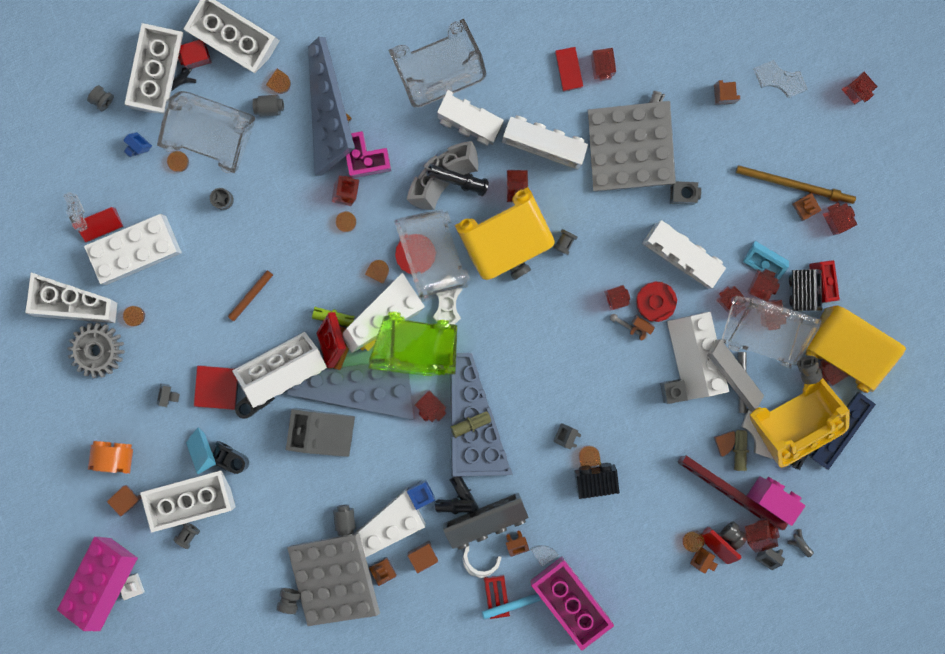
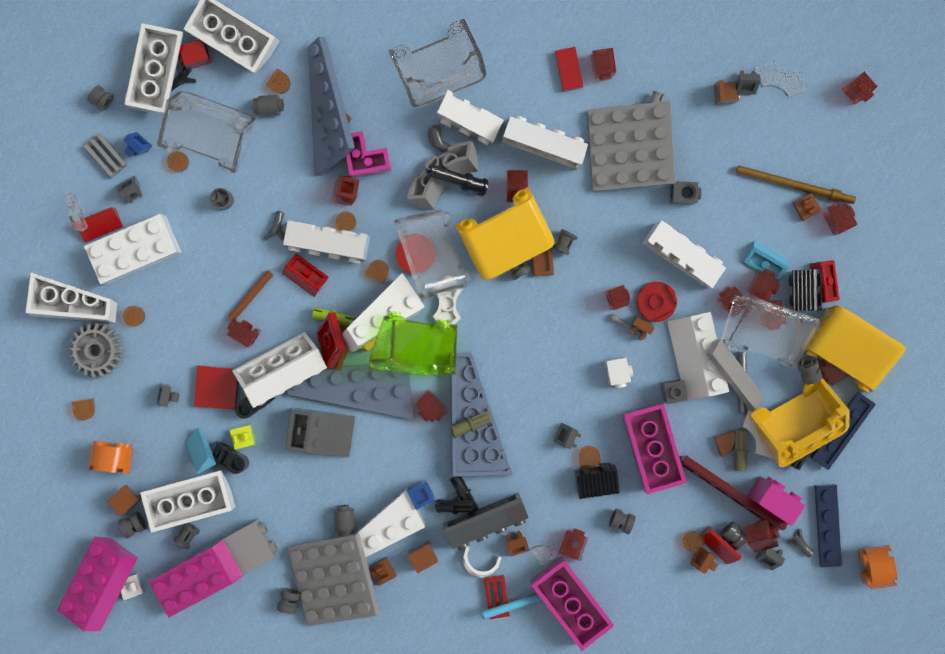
none -> clear orange tile [72,398,96,421]
none -> light grey tile [84,133,128,178]
none -> dark grey tile [117,175,142,203]
none -> dark grey wheel [118,511,147,539]
none -> dark pink brick [148,540,243,618]
none -> light grey panel [211,519,278,575]
none -> clear red brick [227,319,262,348]
none -> neon yellow tile [230,424,256,450]
none -> dark grey bar [264,211,284,240]
none -> red slope [282,253,329,297]
none -> white wedge [283,221,370,264]
none -> dark grey arm [428,125,451,153]
none -> dark orange tile [532,247,554,277]
none -> clear red brick [559,528,588,562]
none -> white brick [604,357,633,388]
none -> dark grey wheel [609,508,636,535]
none -> dark pink brick [621,402,687,494]
none -> dark grey tile [736,70,761,94]
none -> dark blue plate [814,484,842,567]
none -> orange brick [858,545,897,589]

